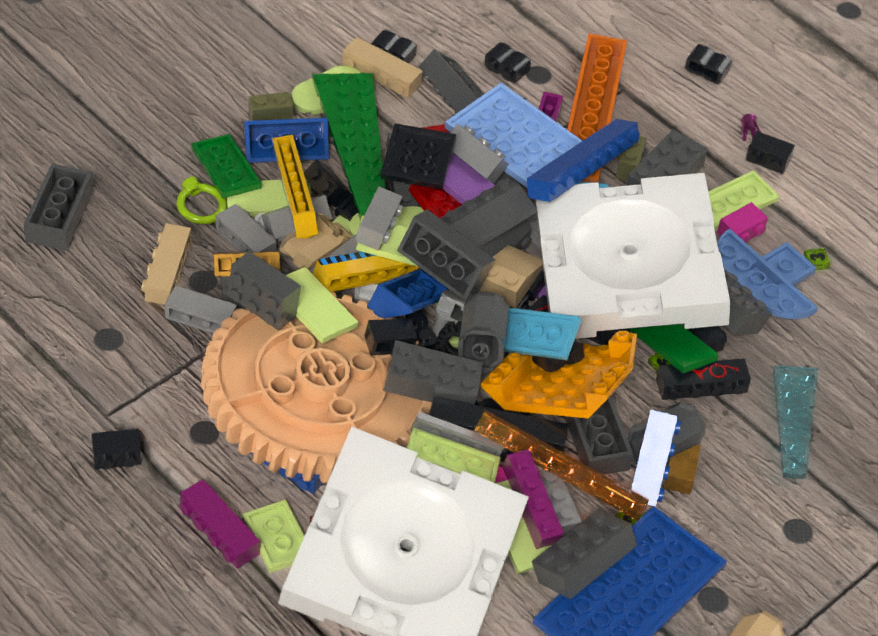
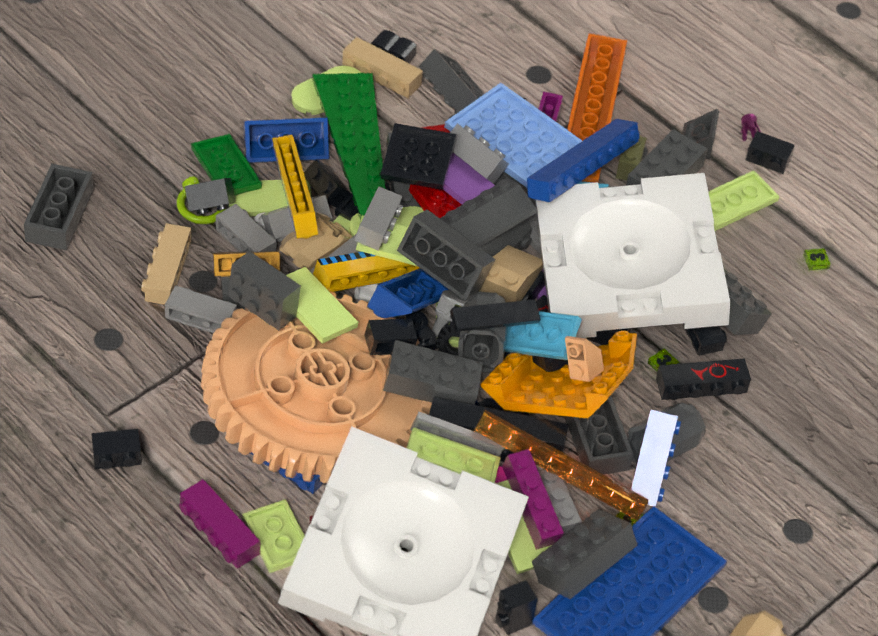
olive brick [249,92,293,120] -> none
black brick [484,42,531,83] -> none
green tile [630,324,719,373] -> none
pearl gold slope [664,445,701,495] -> none
black brick [685,44,732,84] -> none
dark pink brick [717,202,768,243] -> none
medium blue plate [717,228,818,319] -> none
clear light blue wing [773,366,818,479] -> none
none -> brick [185,178,236,214]
none -> black tile [450,300,540,332]
none -> black brick [495,580,538,635]
none -> light nougat slope [565,336,604,382]
none -> dark grey slope [682,109,719,159]

